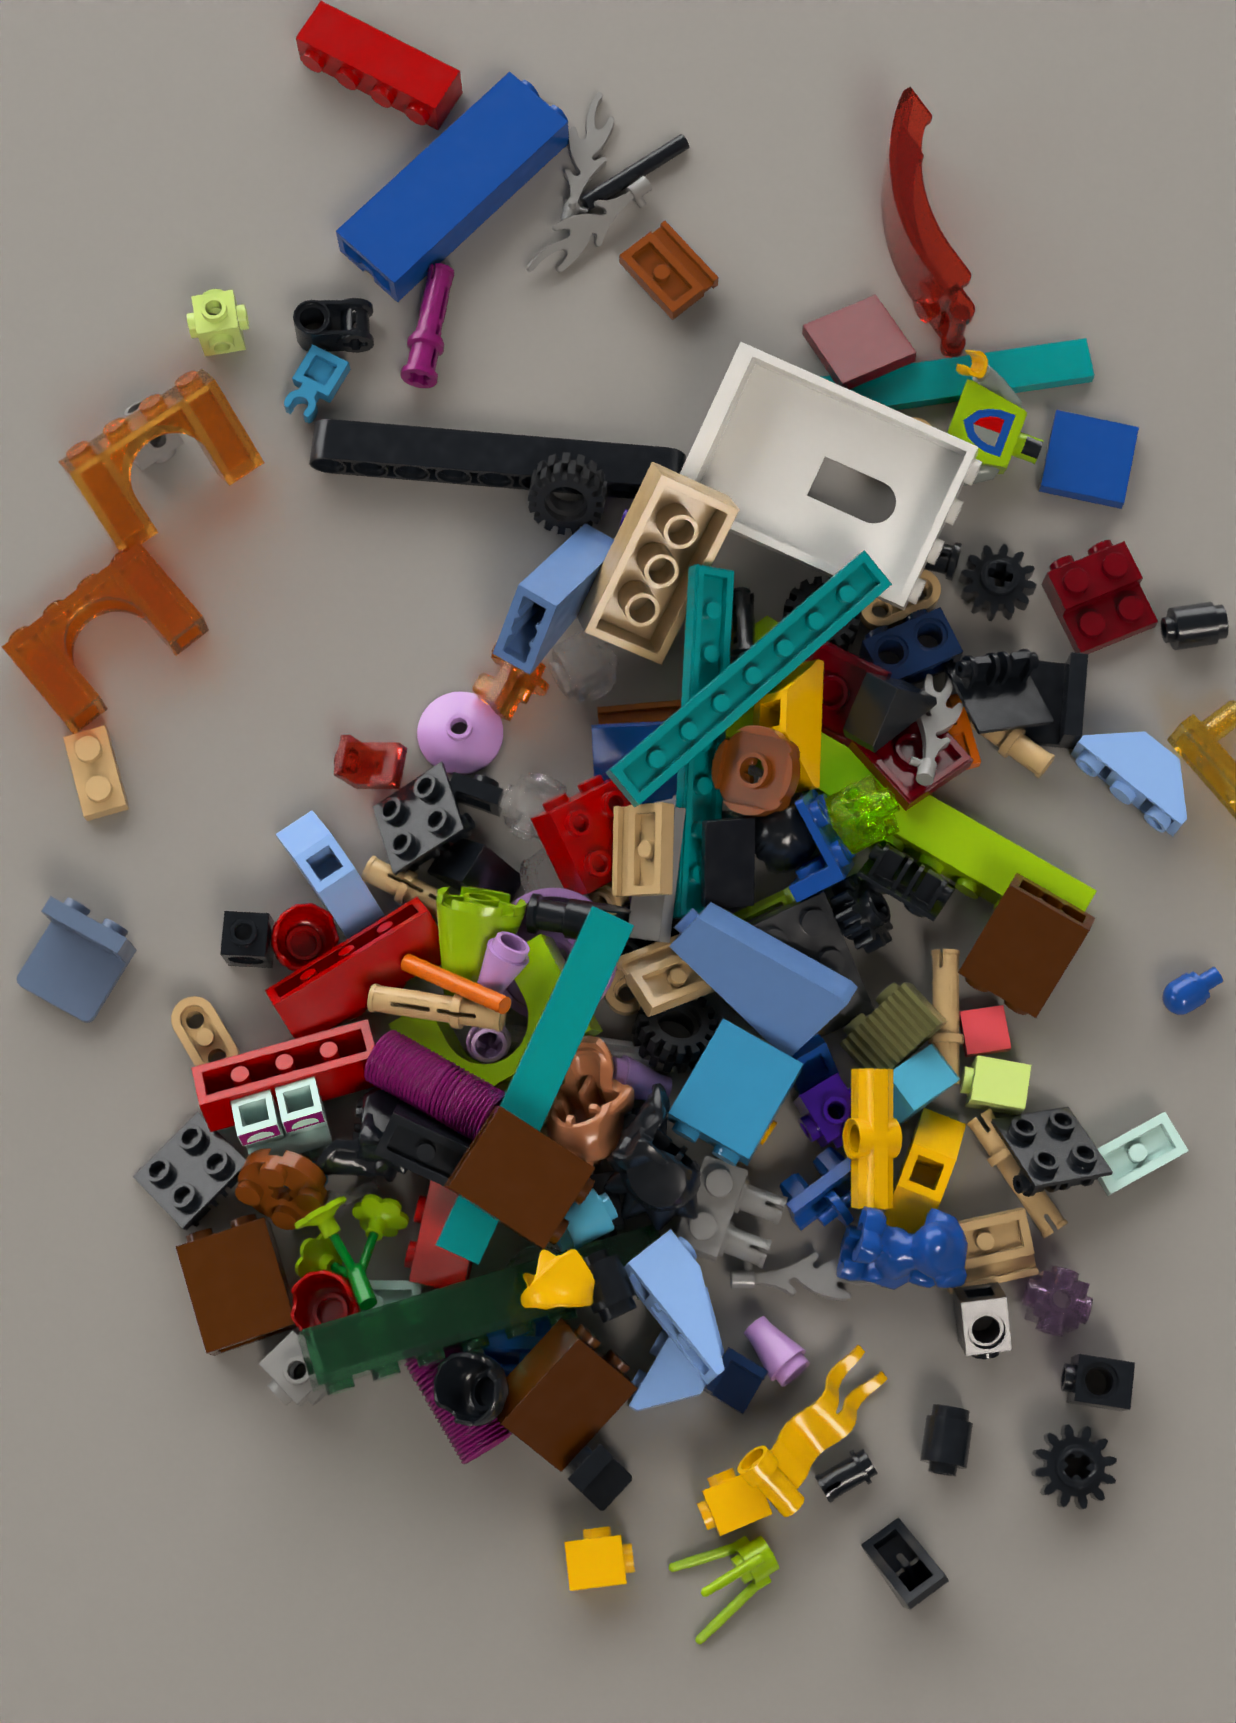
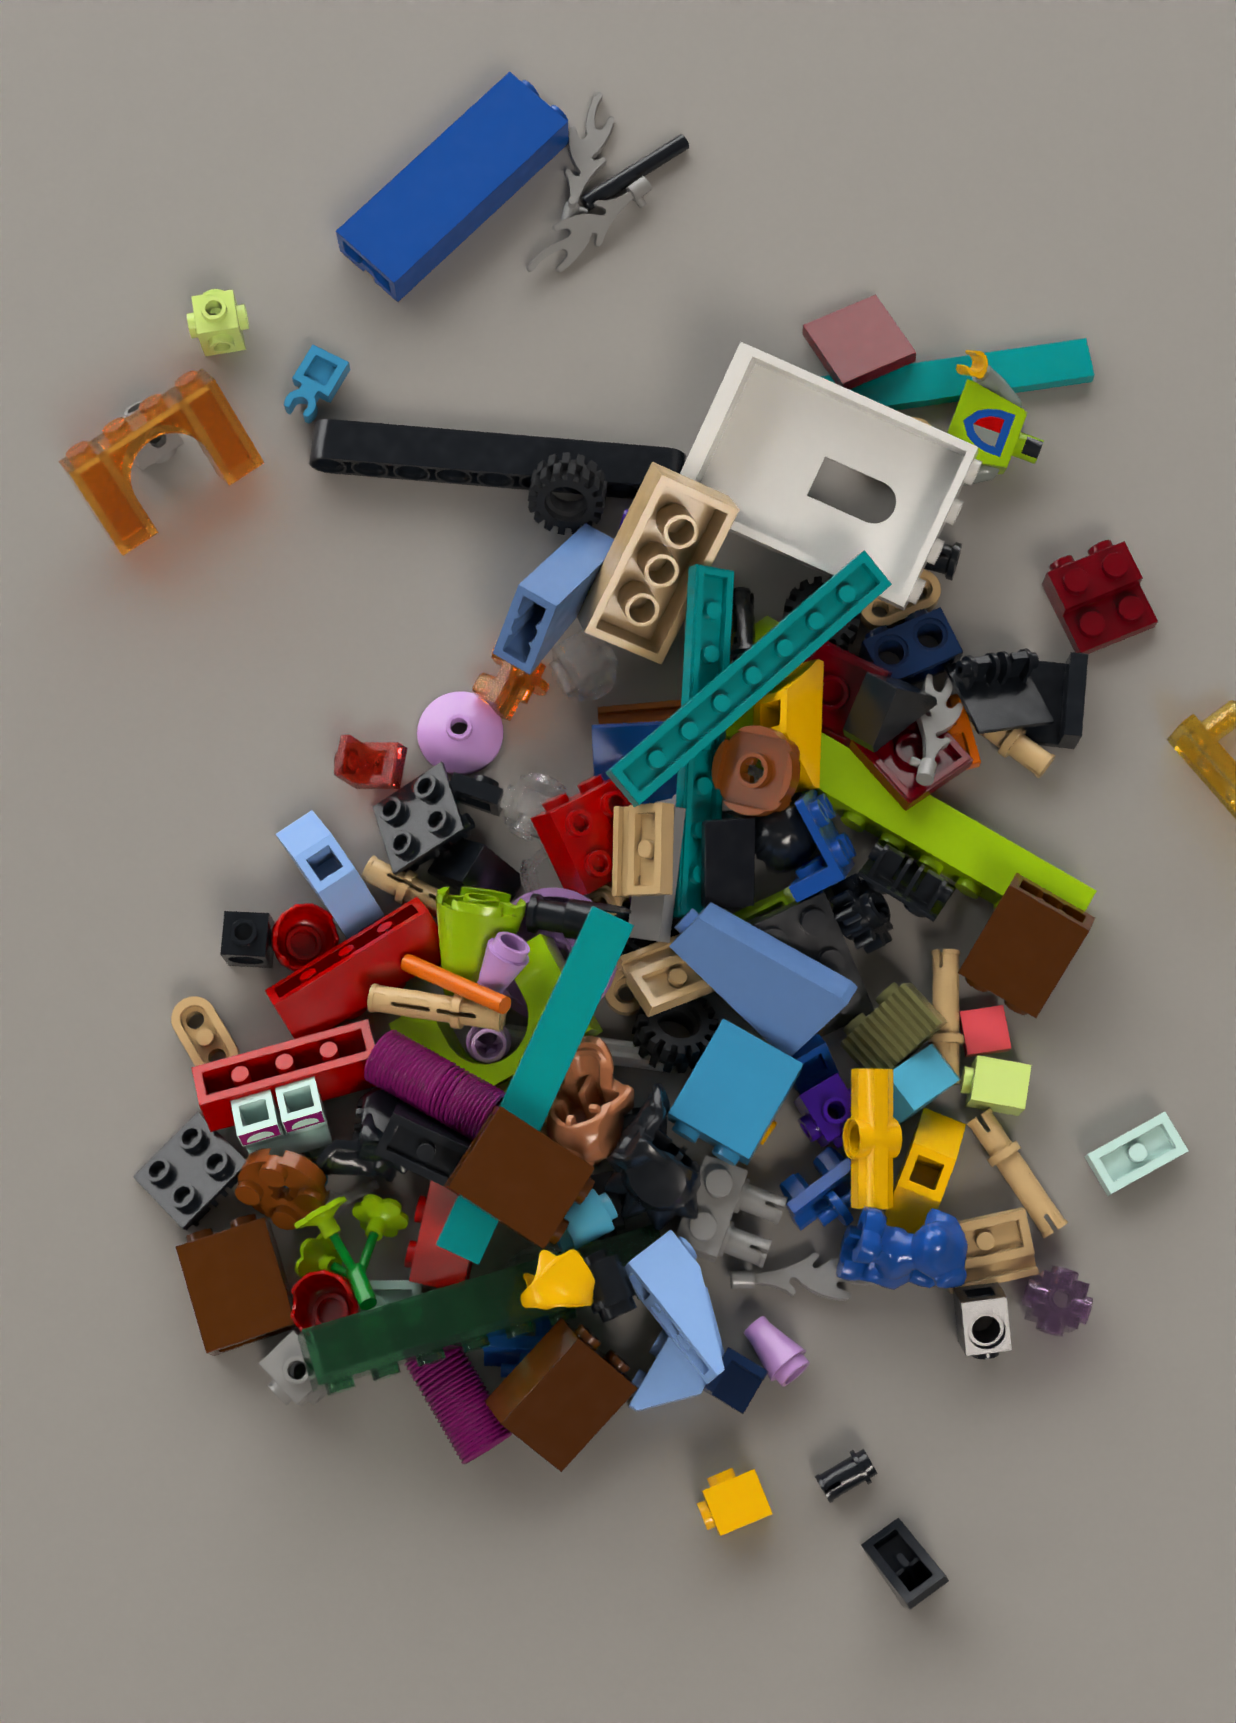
clear orange arch [2,542,209,734] -> none
sand blue bracket [17,896,137,1023] -> none
tan plate [63,725,129,821] -> none
black piece [293,298,374,353] -> none
red brick [296,1,463,130] -> none
magenta pin [400,263,455,388] -> none
black hair [433,1352,509,1427] -> none
yellow brick [564,1526,635,1591] -> none
black bracket [568,1444,632,1511] -> none
lavender cone [612,1055,672,1100] -> none
dark orange plate [619,221,719,320] -> none
lime plant [668,1535,780,1644] -> none
yellow flag [737,1345,888,1517] -> none
clear neon green brick [824,774,900,855] -> none
clear red windscreen [881,86,975,358] -> none
black brick [920,1404,973,1477] -> none
black gear [959,544,1037,621] -> none
black hinge [991,1107,1113,1197] -> none
black gear [1031,1424,1117,1509] -> none
blue tile [1039,410,1139,509] -> none
black brick [1061,1354,1135,1412] -> none
light blue slope [1071,731,1187,837] -> none
black brick [1161,602,1229,650] -> none
blue cylinder [1162,967,1223,1015] -> none

